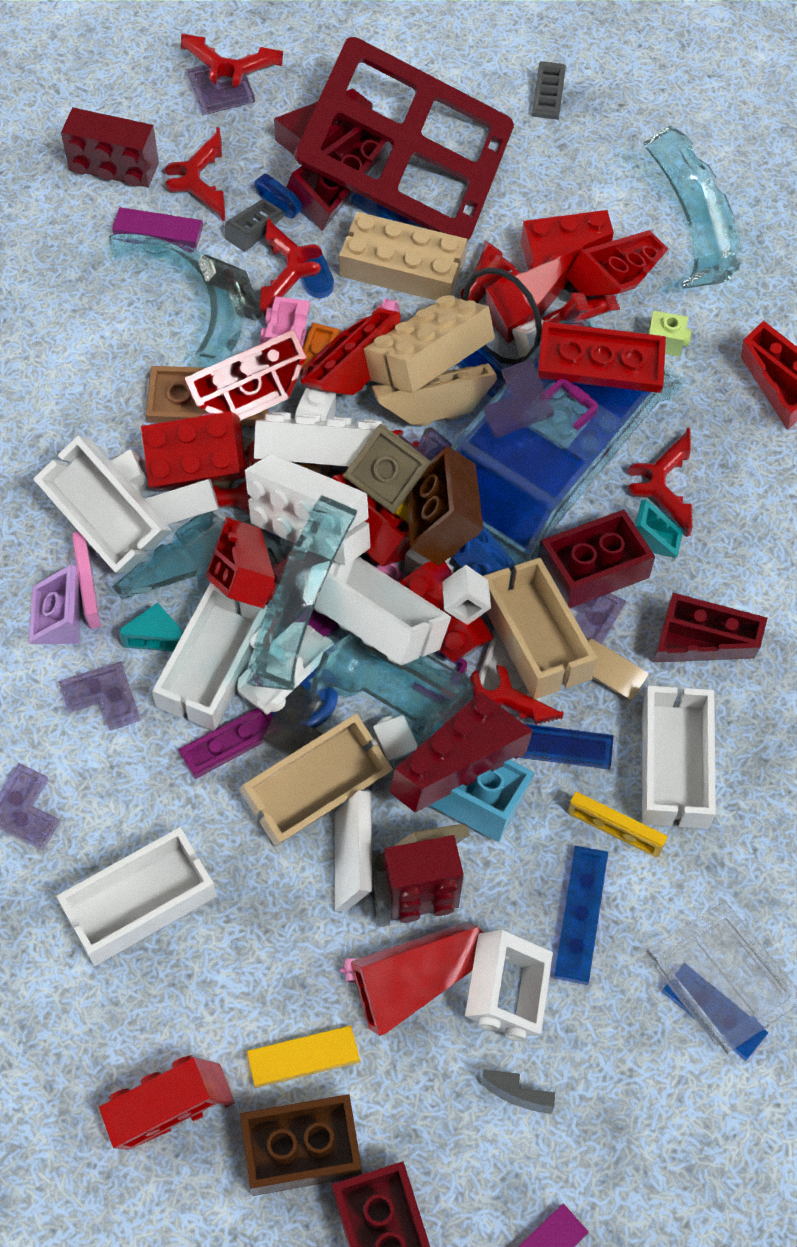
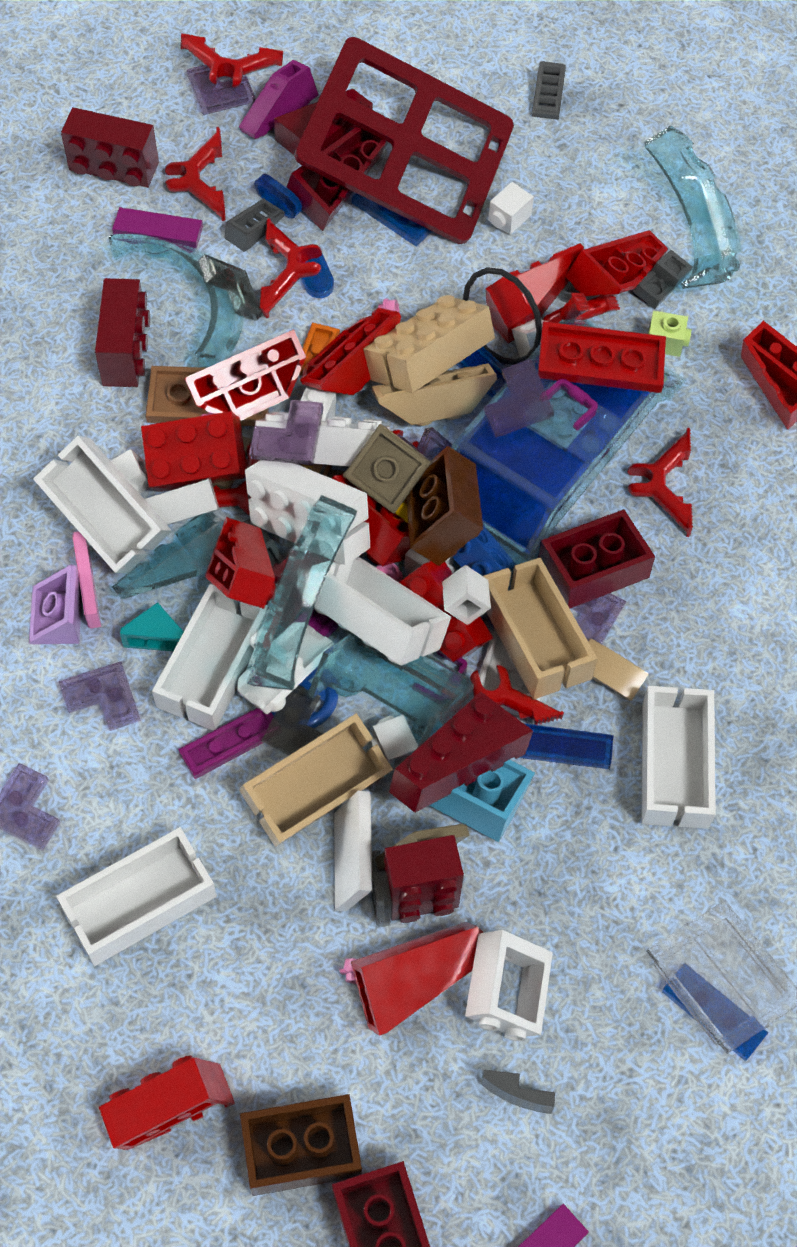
yellow tile [247,1025,360,1089] -> none
bright pink cylinder [260,296,310,348] -> none
tan piece [339,211,467,301] -> none
red piece [461,241,516,303] -> none
red wedge [521,210,614,270] -> none
clear blue tile [553,846,608,985] -> none
yellow tile [567,791,668,858] -> none
teal slope [635,499,683,558] -> none
dark red wedge [653,593,768,662] -> none
none -> dark red brick [95,278,150,387]
none -> magenta slope [239,59,319,139]
none -> clear purple tile [249,400,324,465]
none -> white brick [488,182,534,235]
none -> dark grey slope [632,250,693,309]

